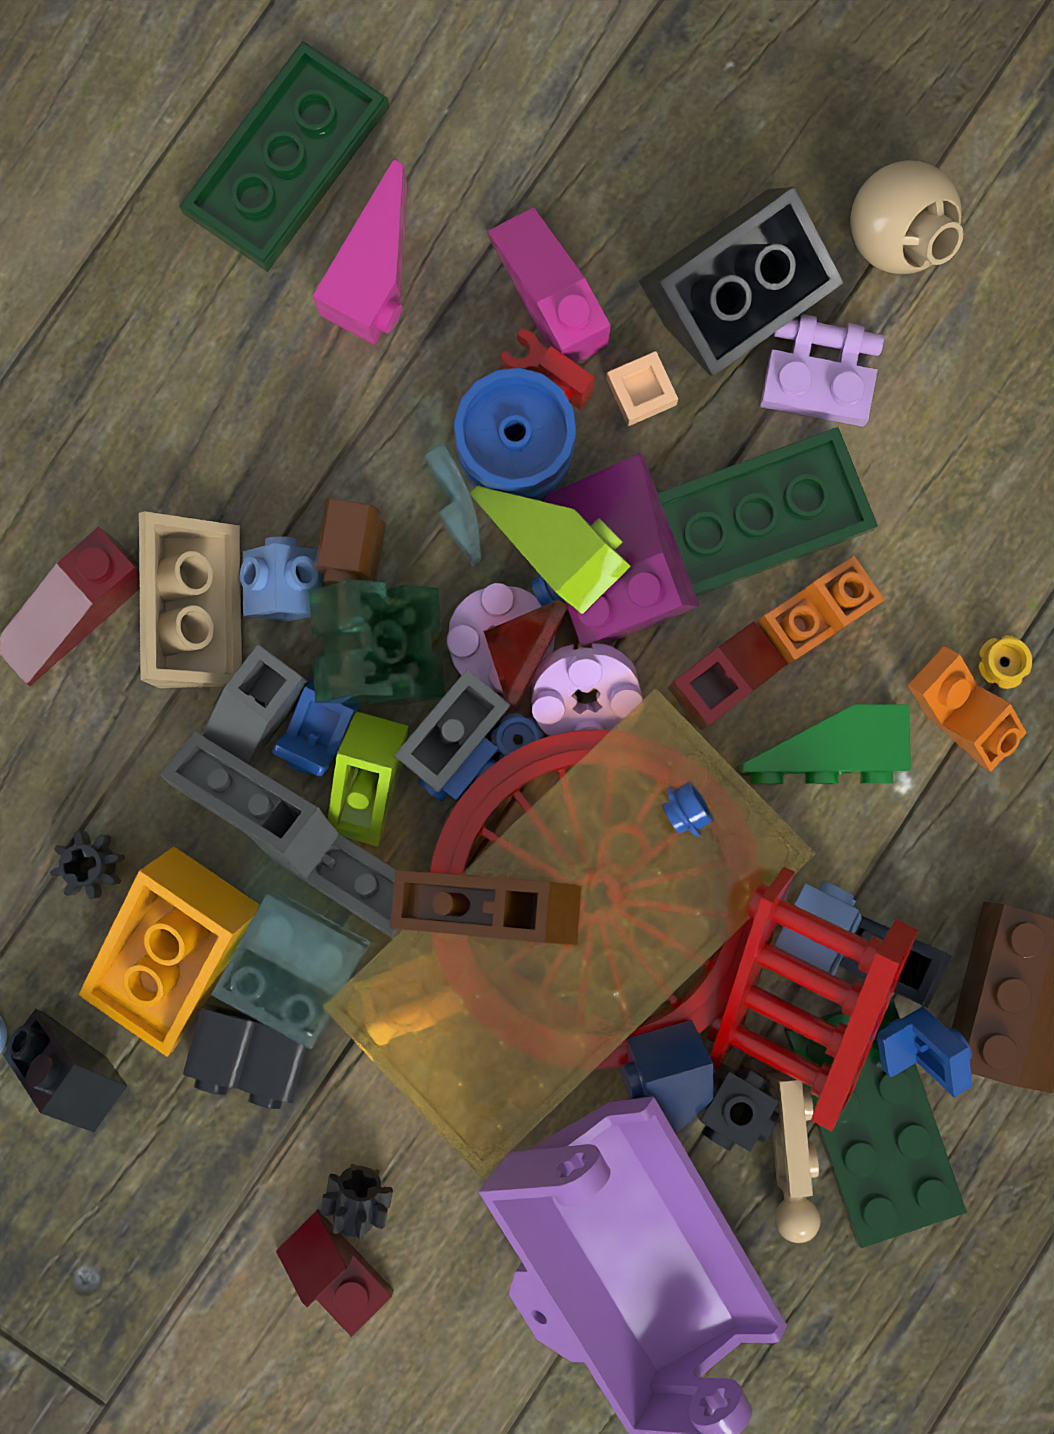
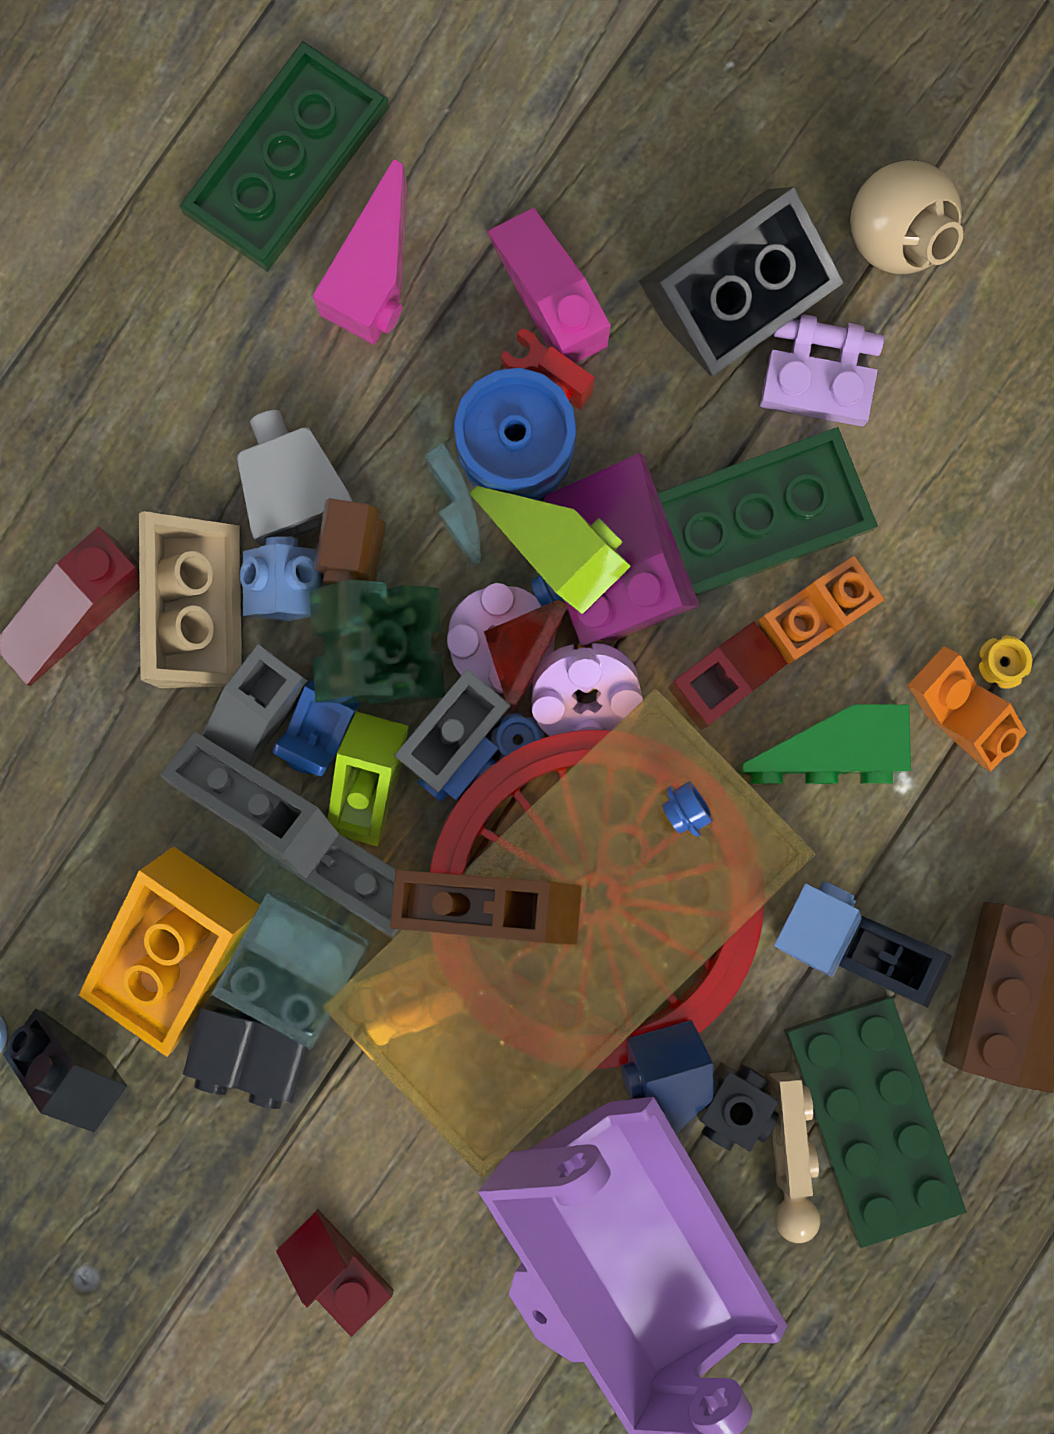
black gear [50,831,125,899] -> none
black gear [320,1164,393,1240] -> none
light nougat plate [606,351,678,426] -> none
red fence [707,867,919,1131] -> none
blue bracket [877,1006,972,1097] -> none
none -> light grey torso [237,410,353,547]

